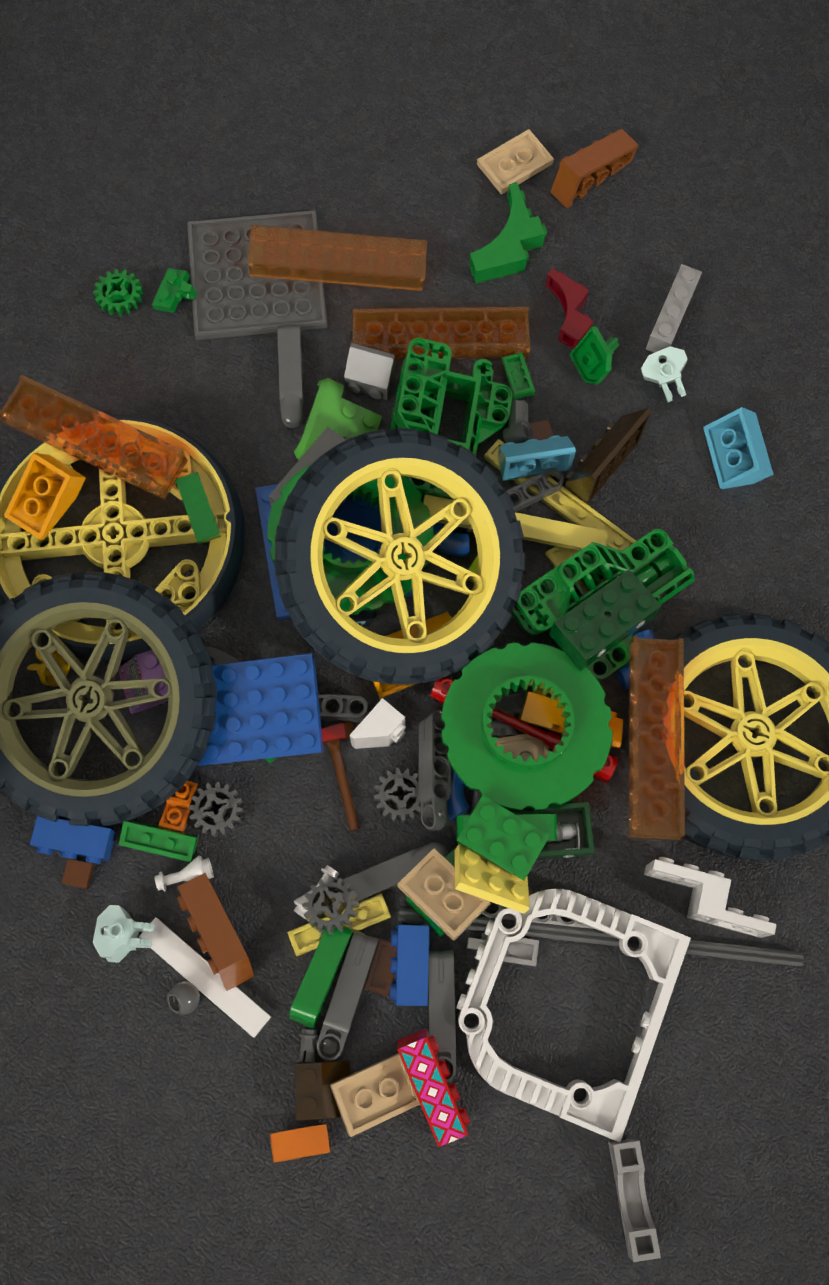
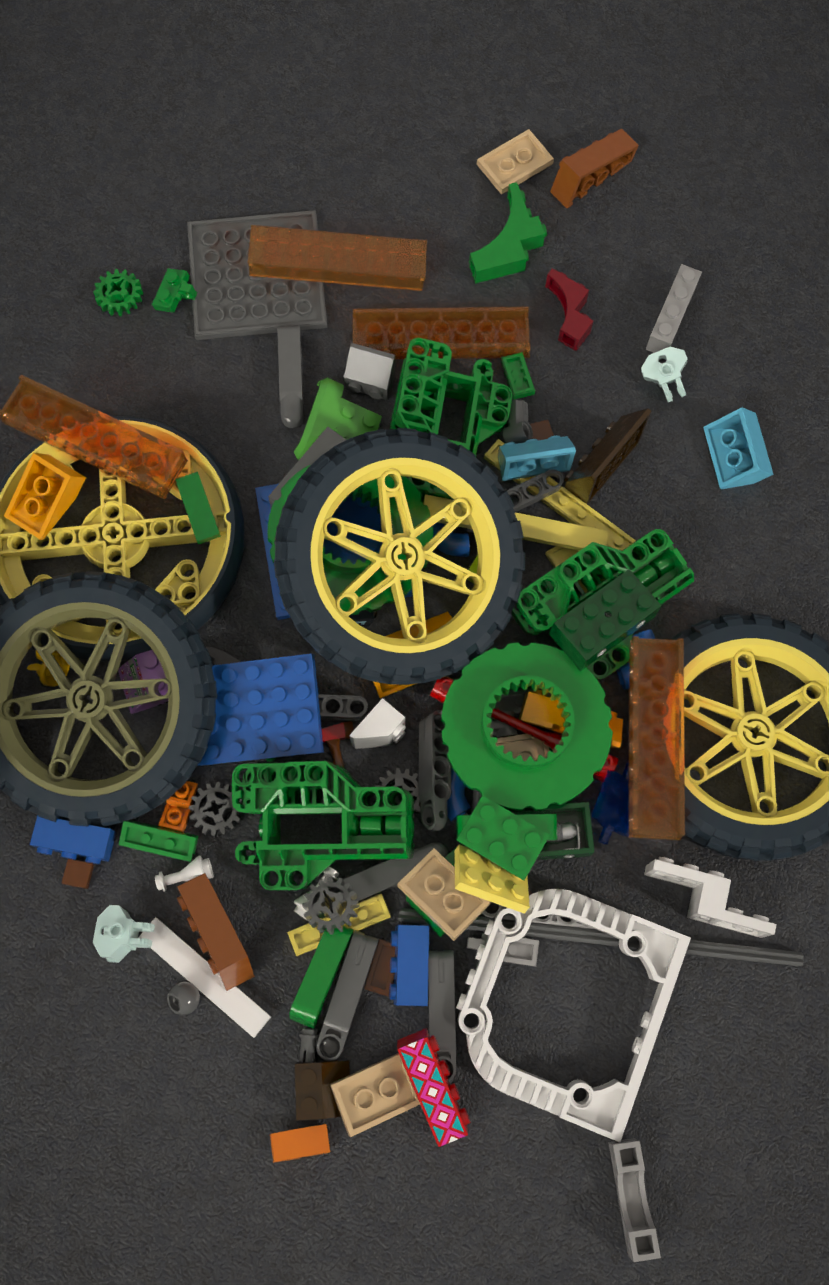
green piece [569,326,619,384] -> none
none -> green connector [232,761,414,890]
none -> clear blue plate [591,763,644,845]

